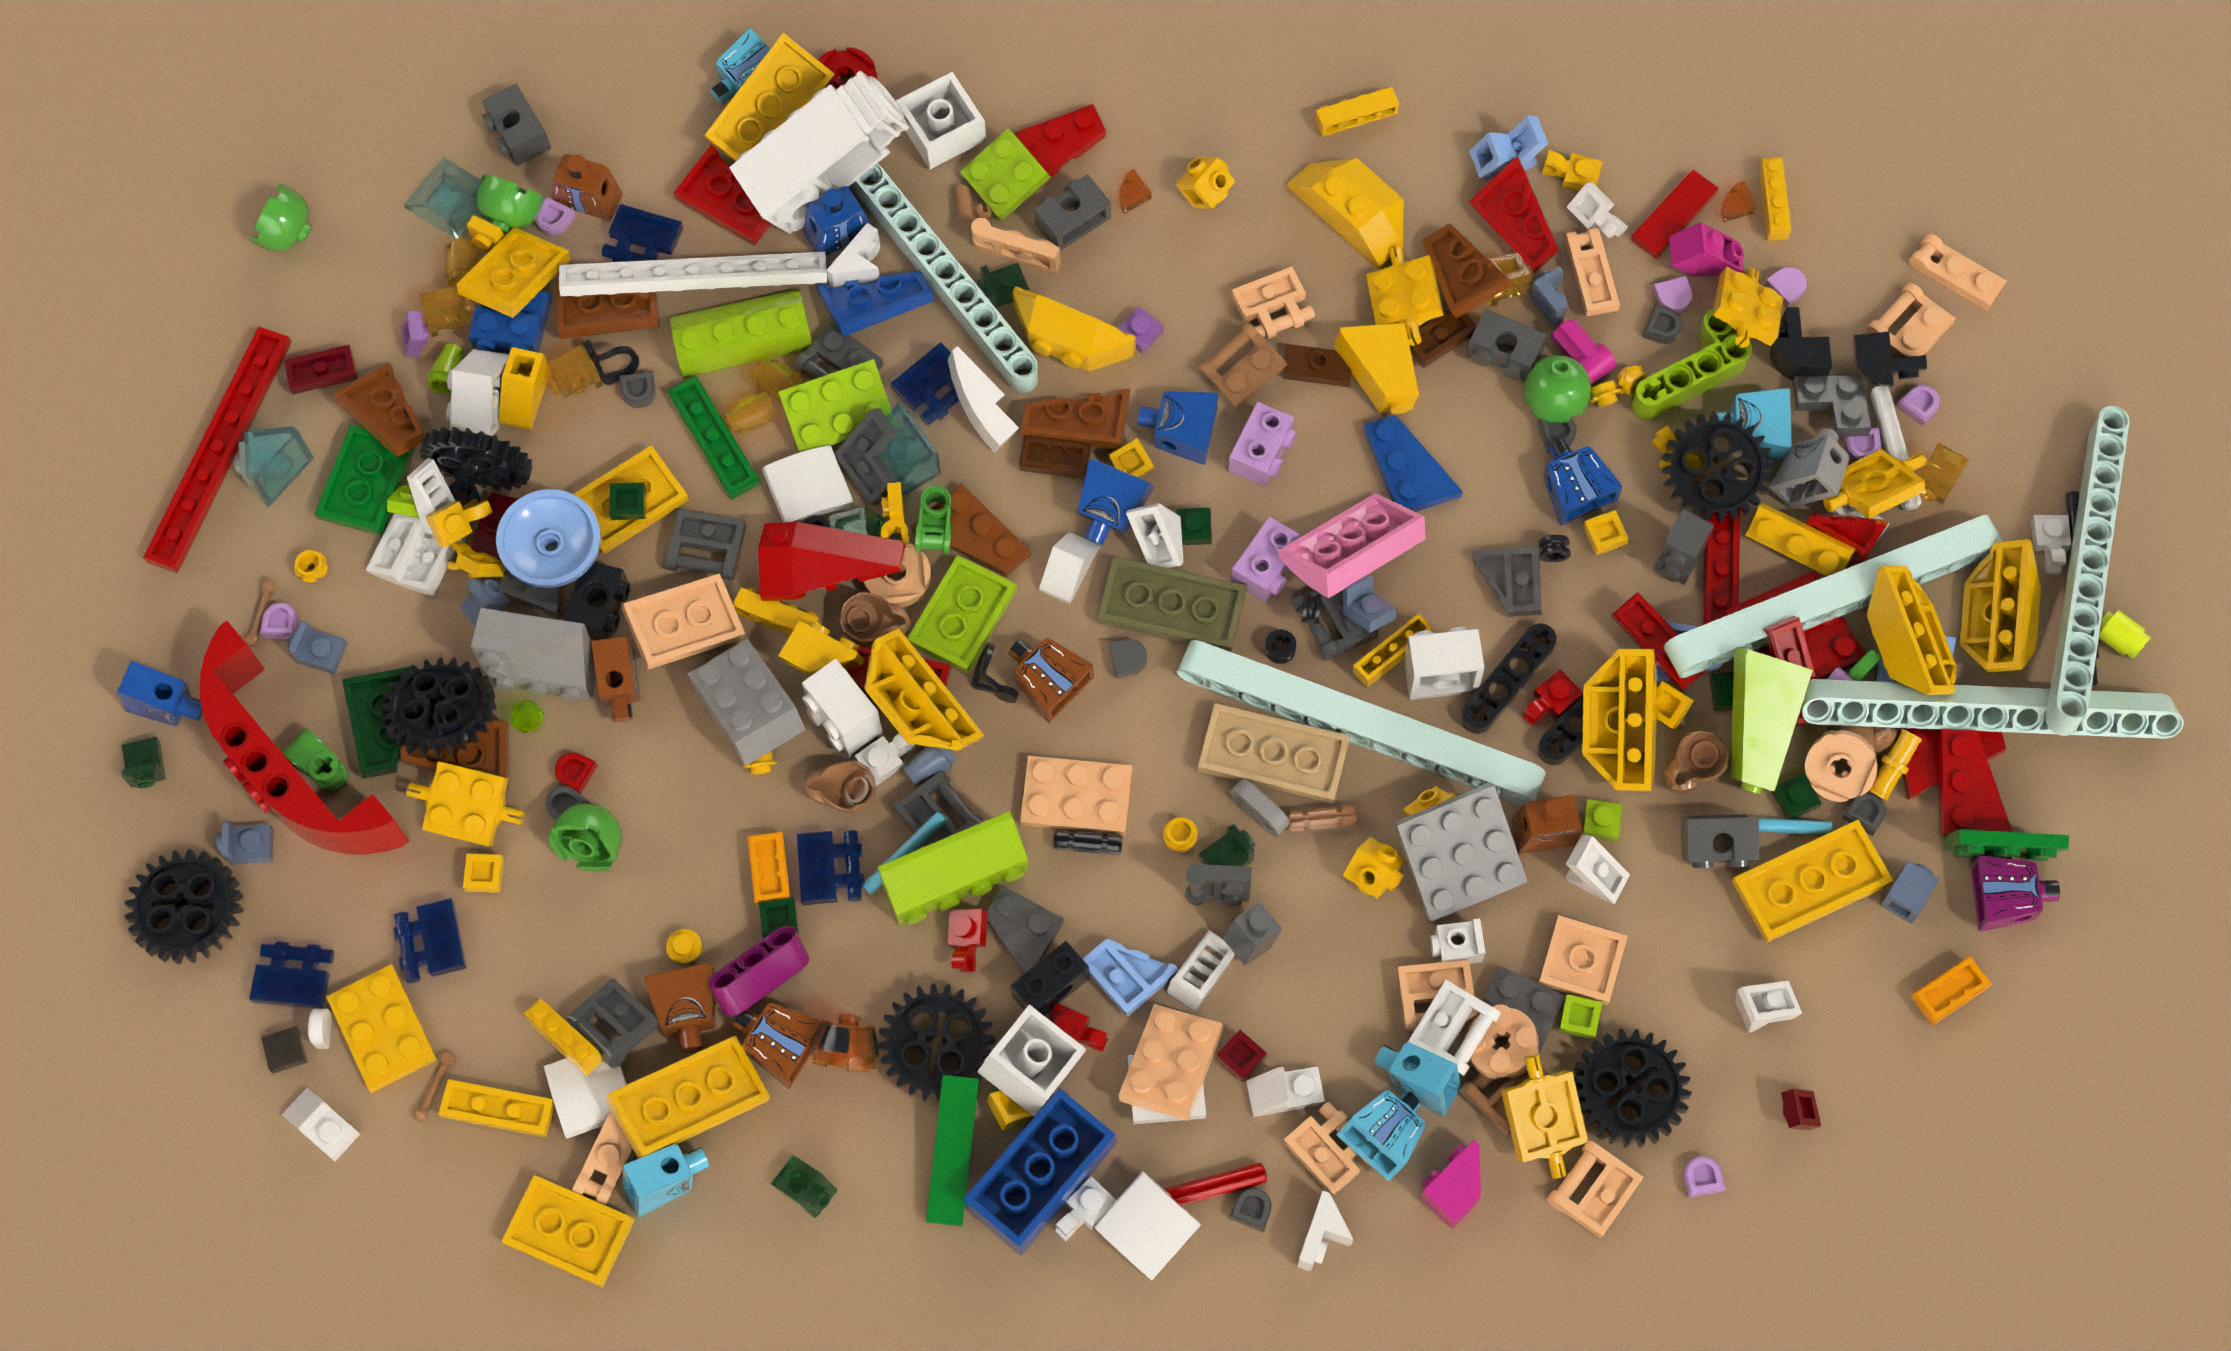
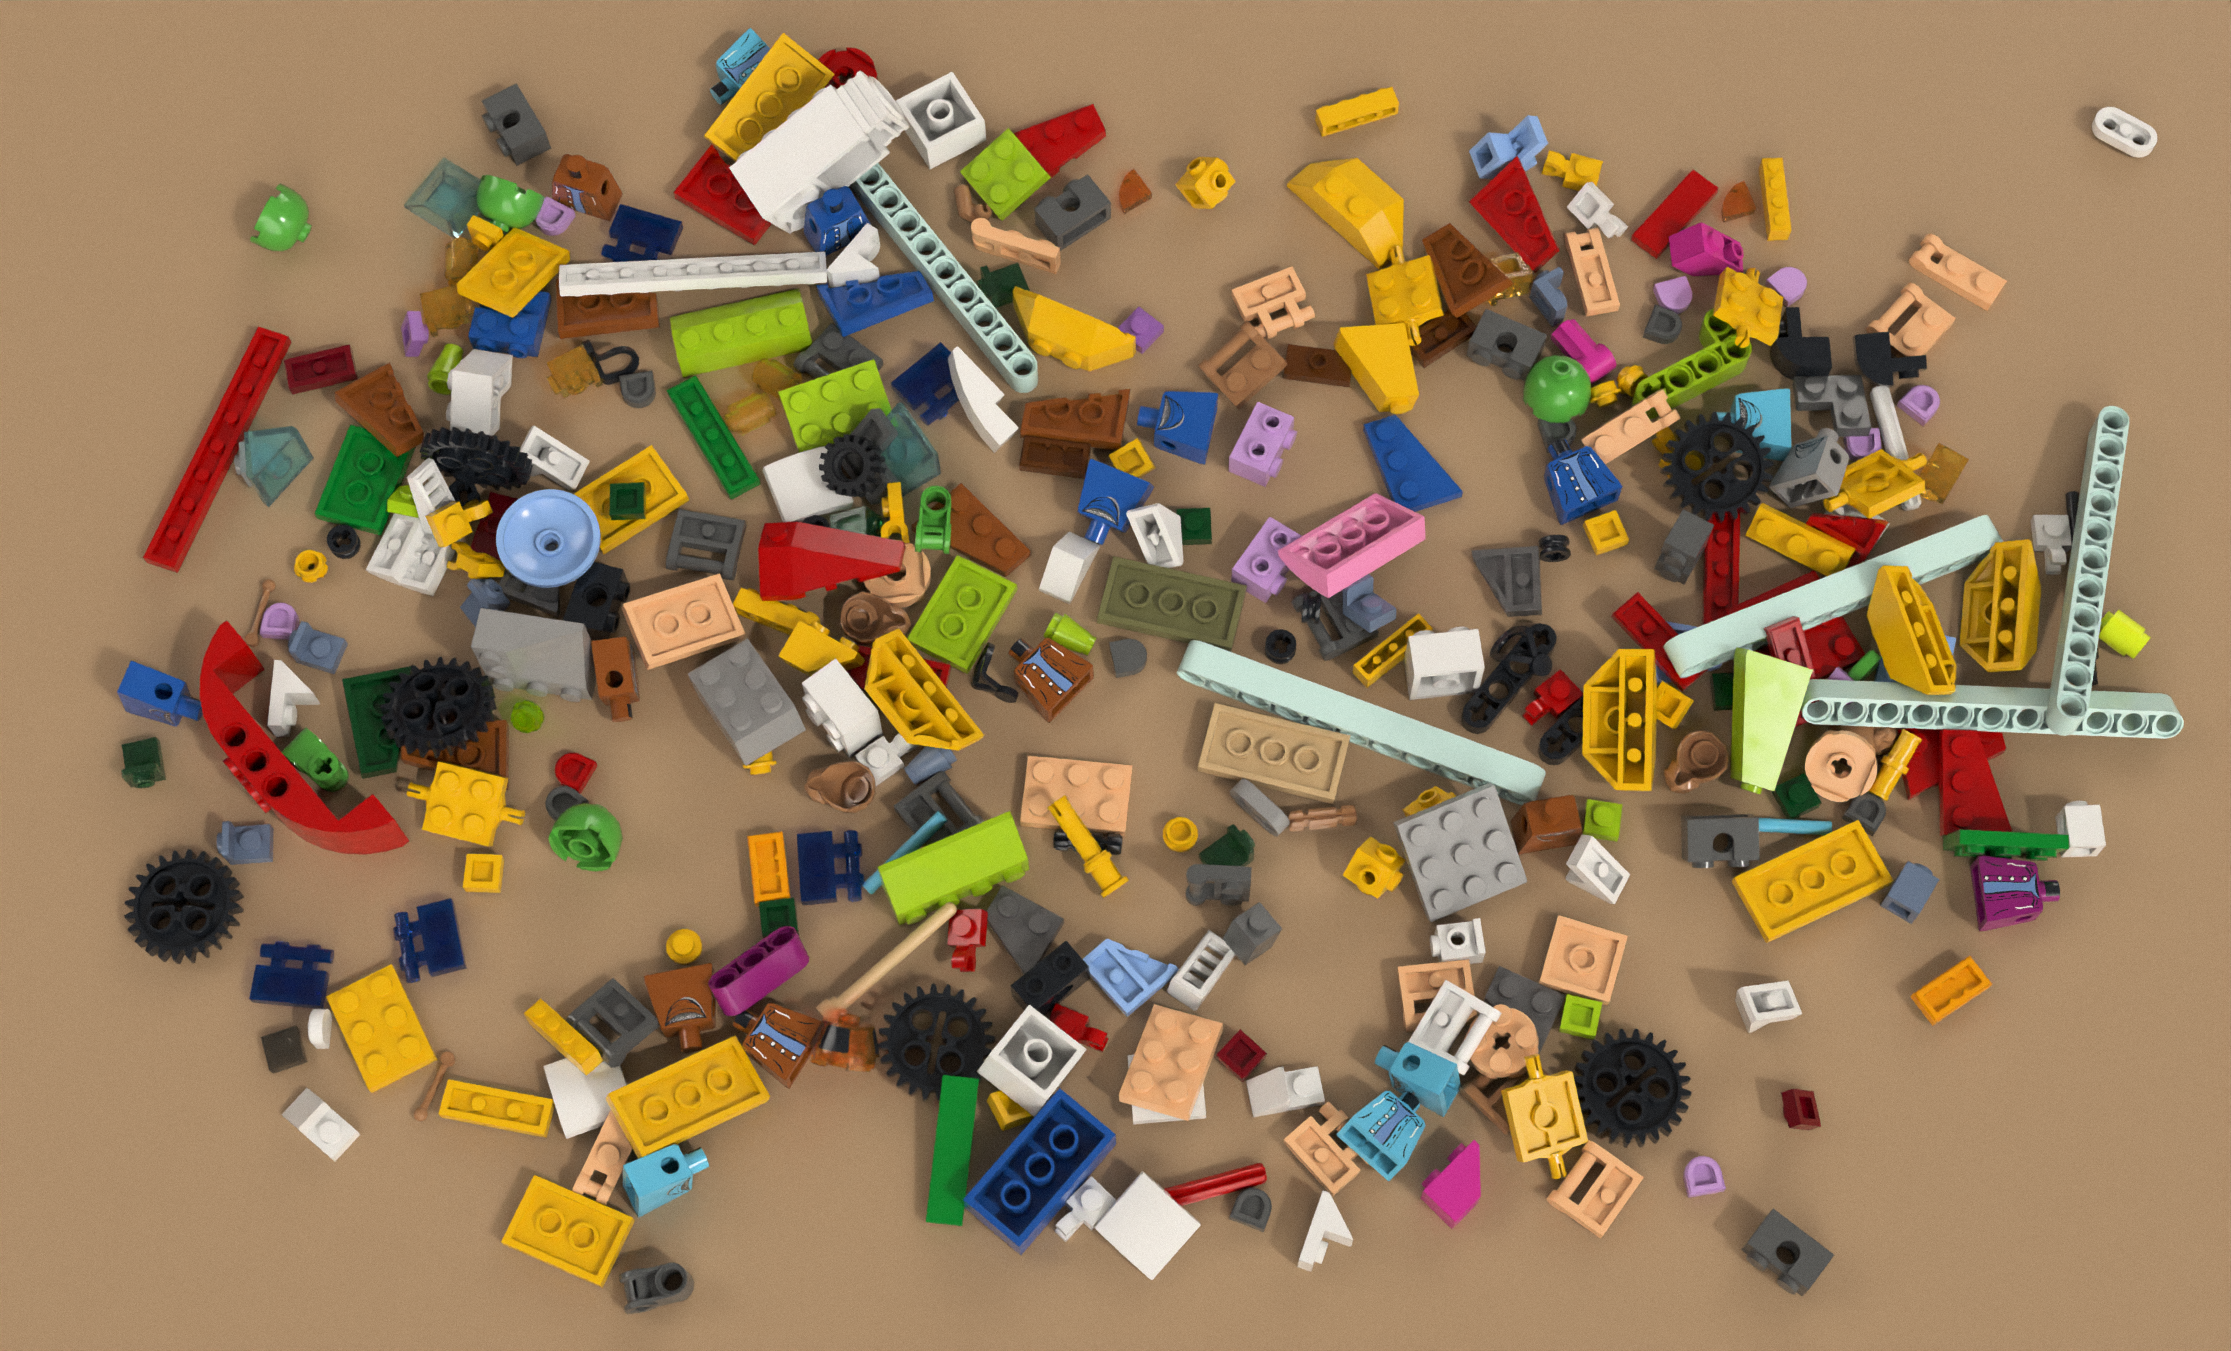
yellow slope [498,347,551,431] -> none
clear green bracket [771,1155,837,1218] -> none
none -> white slope [267,660,320,737]
none -> black bush [327,525,361,559]
none -> white slope [520,426,590,491]
none -> dark grey piece [619,1263,694,1314]
none -> tan piece [815,902,957,1027]
none -> black tyre [819,434,886,497]
none -> lime cone [1043,613,1097,656]
none -> yellow pin [1047,795,1129,898]
none -> black piece [1490,626,1552,676]
none -> light nougat plate [1581,389,1681,464]
none -> dark grey brick [1741,1208,1834,1296]
none -> white brick [2055,801,2106,857]
none -> white plate [2092,107,2157,158]

